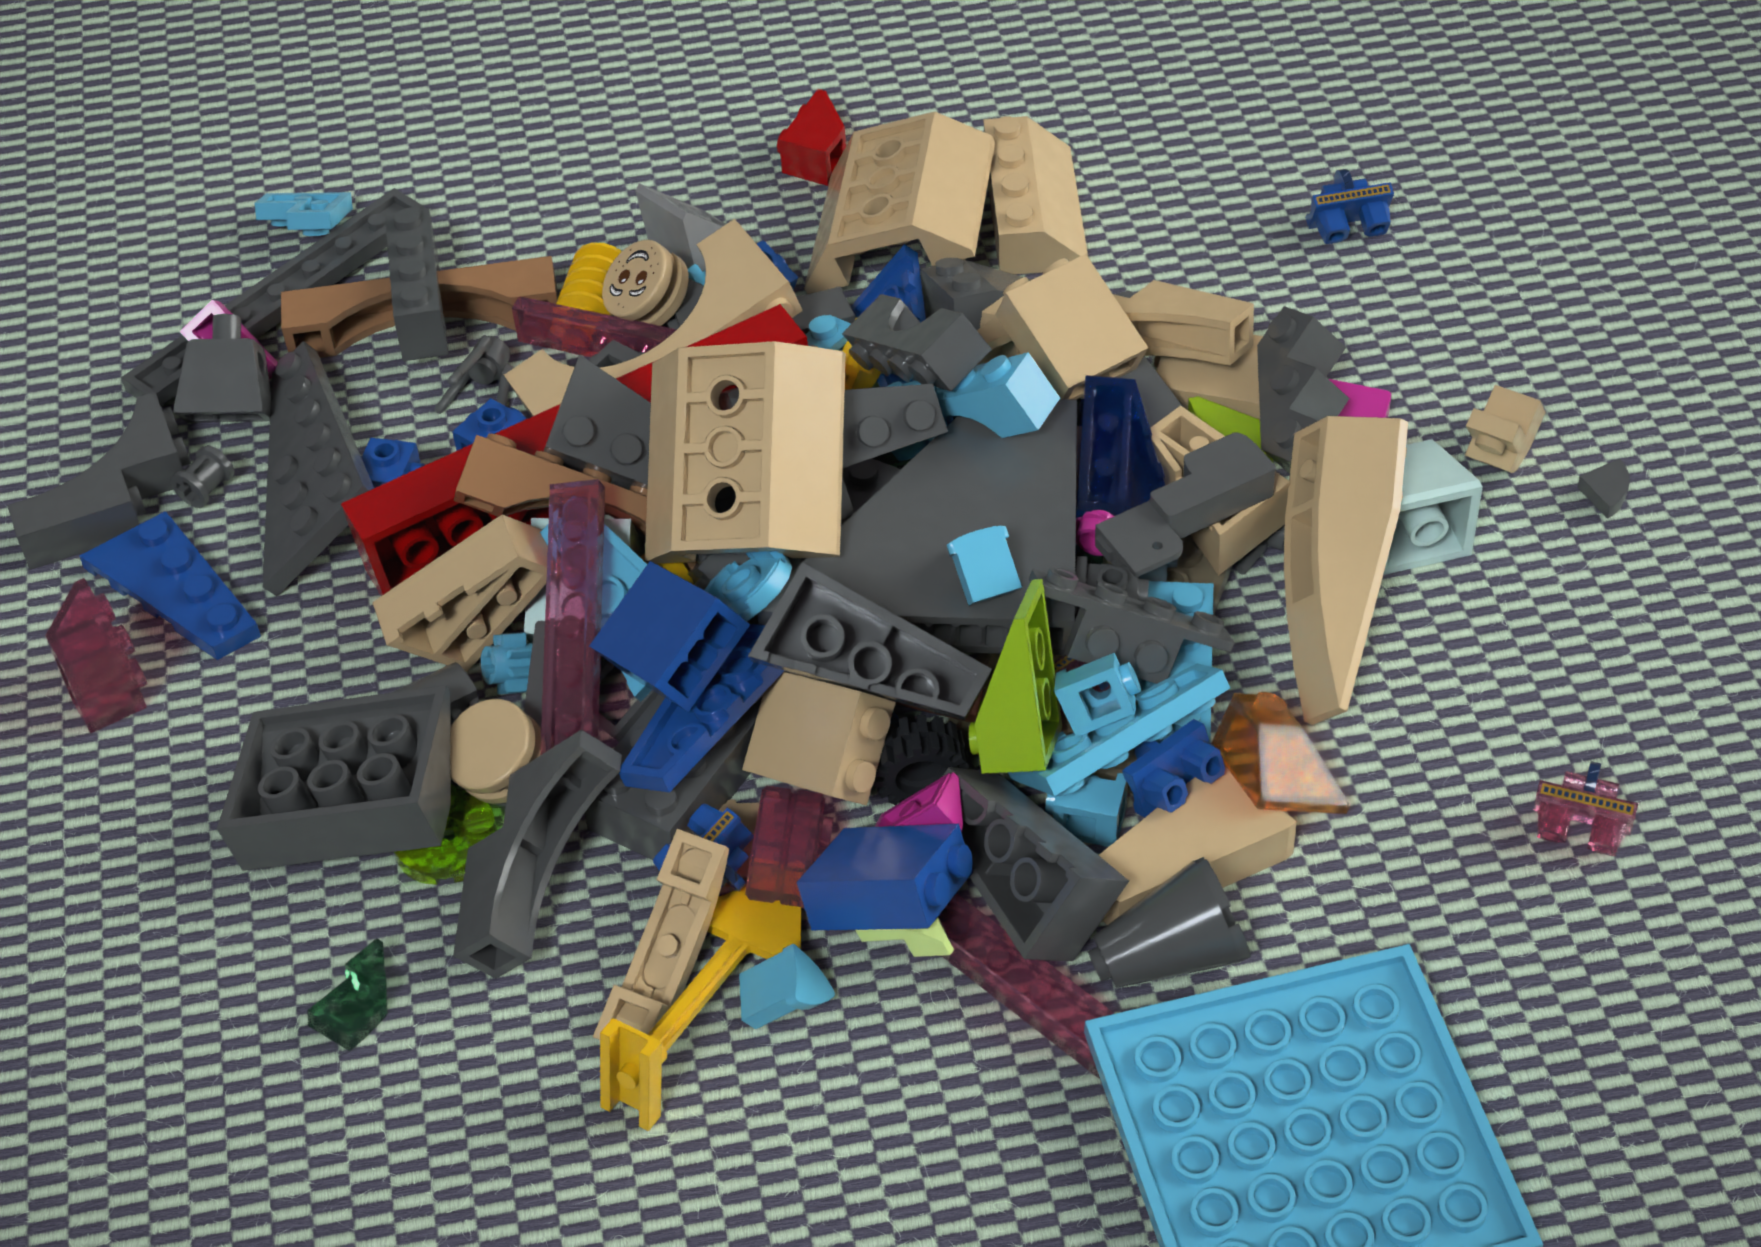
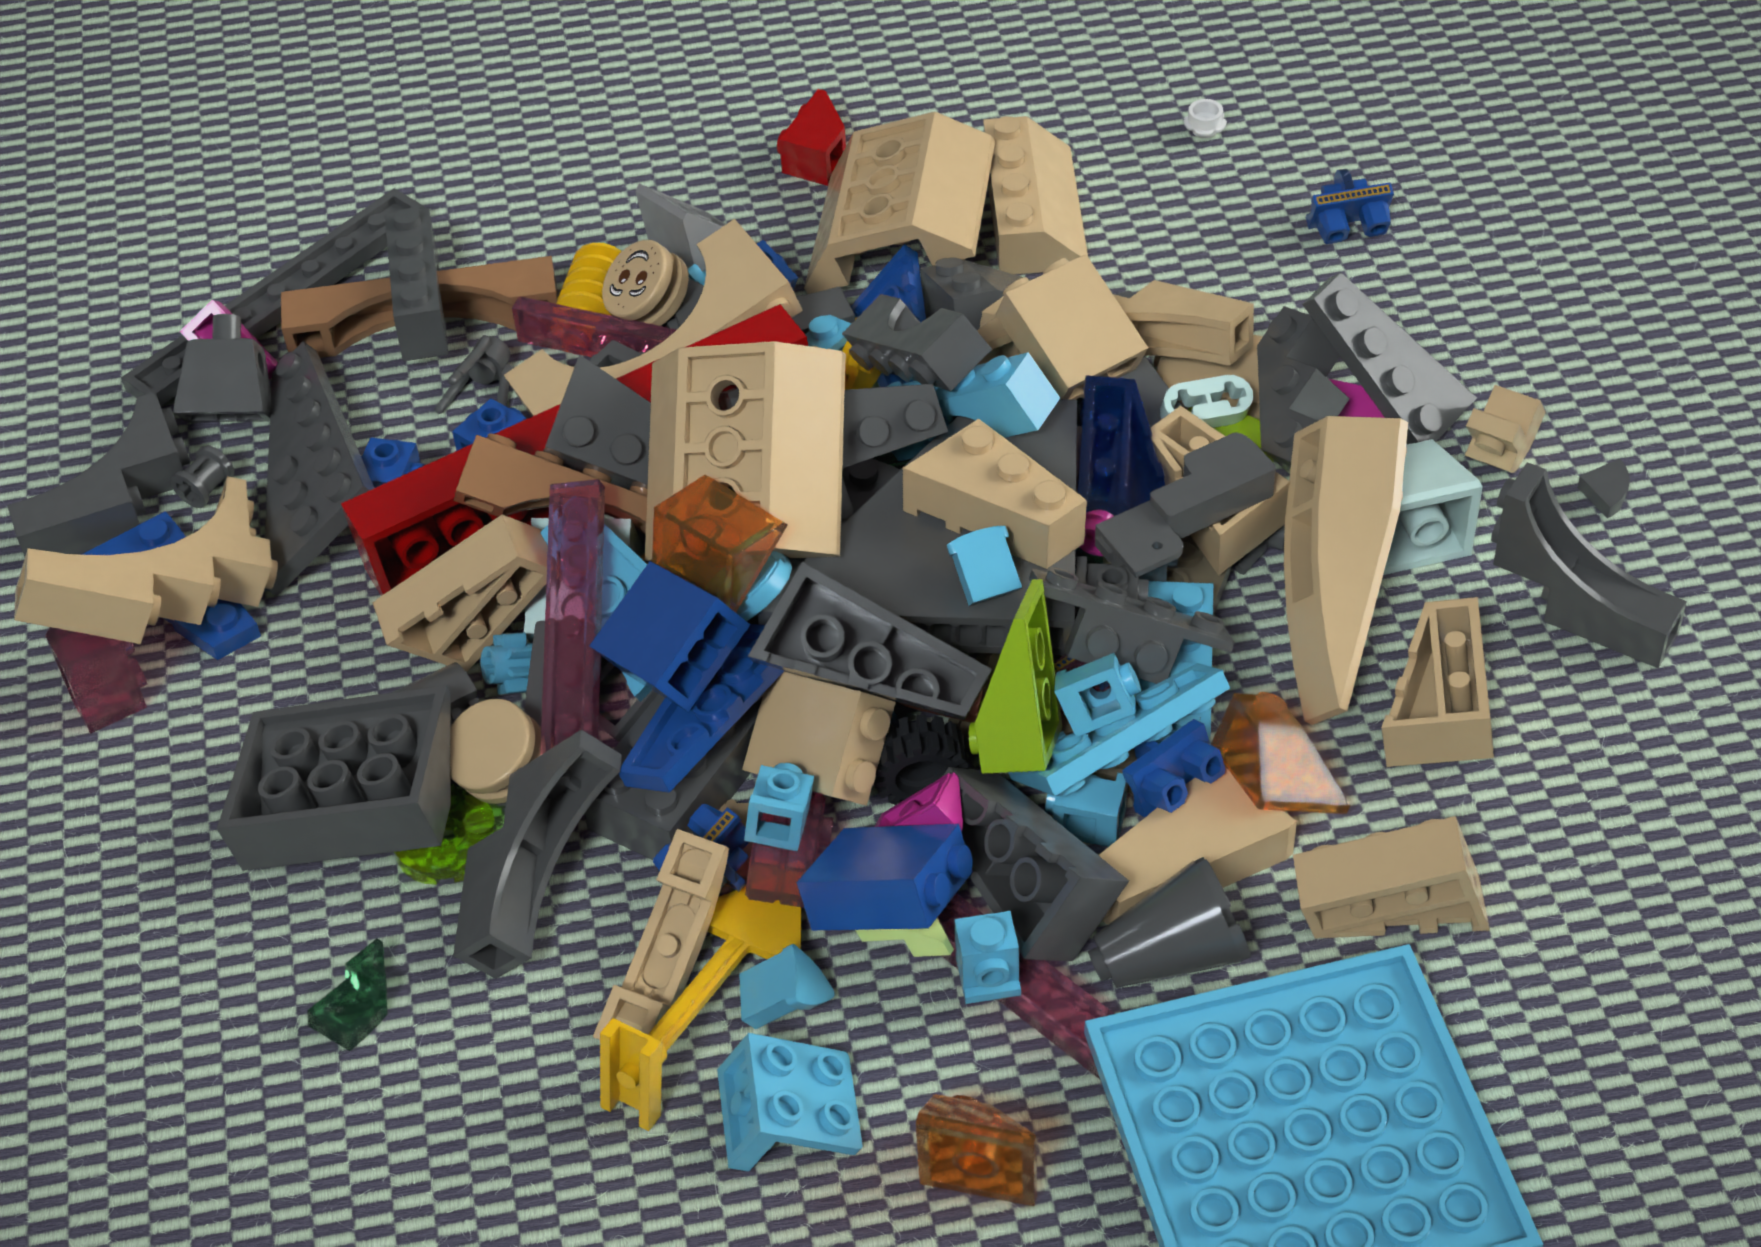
medium azure plate [254,192,353,236] -> none
clear pink hips [1533,761,1639,856] -> none
none -> tan arch [14,476,278,644]
none -> clear orange slope [652,474,788,612]
none -> medium azure bracket [717,1033,863,1172]
none -> medium azure brick [744,763,814,852]
none -> tan wedge [903,419,1087,569]
none -> clear orange slope [916,1094,1037,1207]
none -> medium azure brick [954,911,1021,1004]
none -> light aqua beam [1160,375,1253,428]
none -> white plate [1184,99,1227,138]
none -> tan wedge [1293,816,1490,939]
none -> wing [1302,272,1477,444]
none -> tan wedge [1381,597,1494,767]
none -> dark grey arch [1491,462,1687,668]

